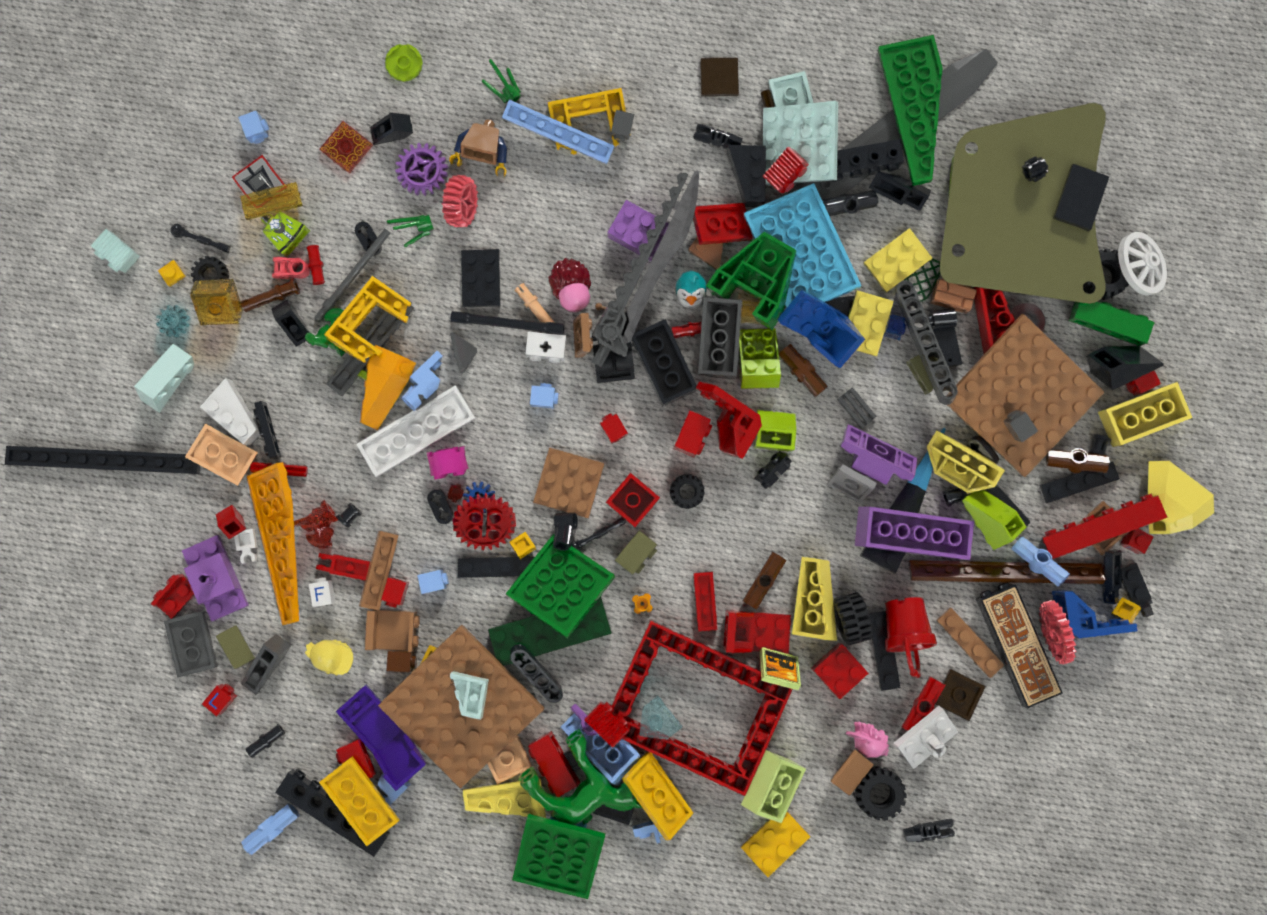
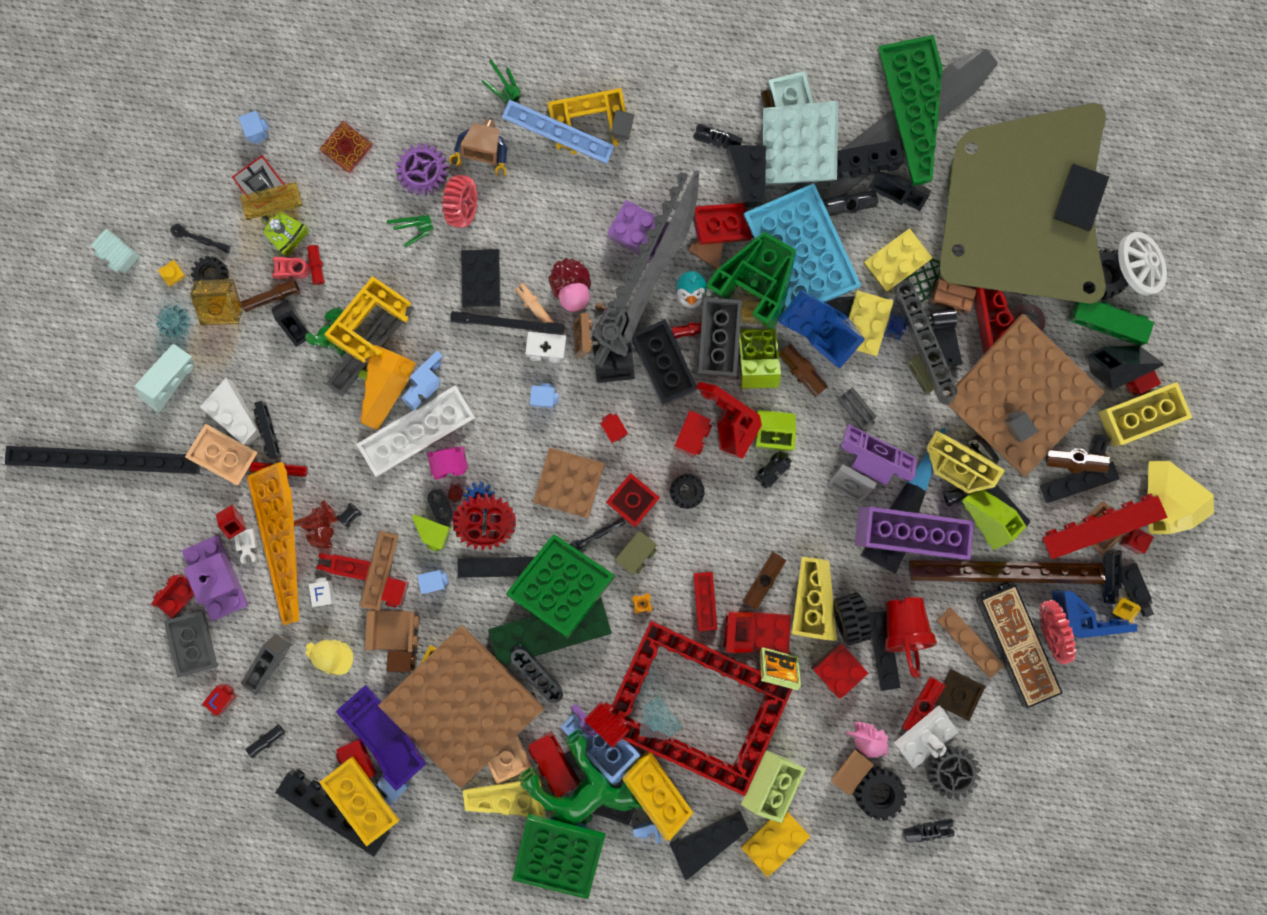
olive slope [216,625,255,669] -> none
light blue piece [241,803,300,855] -> none
dark grey bar [314,229,391,322] -> none
black beam [354,221,382,256] -> none
black slope [370,113,413,145] -> none
lime tile [385,44,423,82] -> none
dark grey slope [450,333,477,373] -> none
light aqua wing [450,671,489,720] -> none
yellow plate [509,532,536,559] -> none
black piece [553,512,578,551] -> none
dark brown tile [700,58,739,97] -> none
red brick [763,146,809,194] -> none
light blue piece [1011,537,1070,586] -> none
black gear [1022,156,1049,182] -> none
none -> lime slope [412,514,452,552]
none -> black wing [669,811,749,881]
none -> dark grey gear [927,745,981,800]

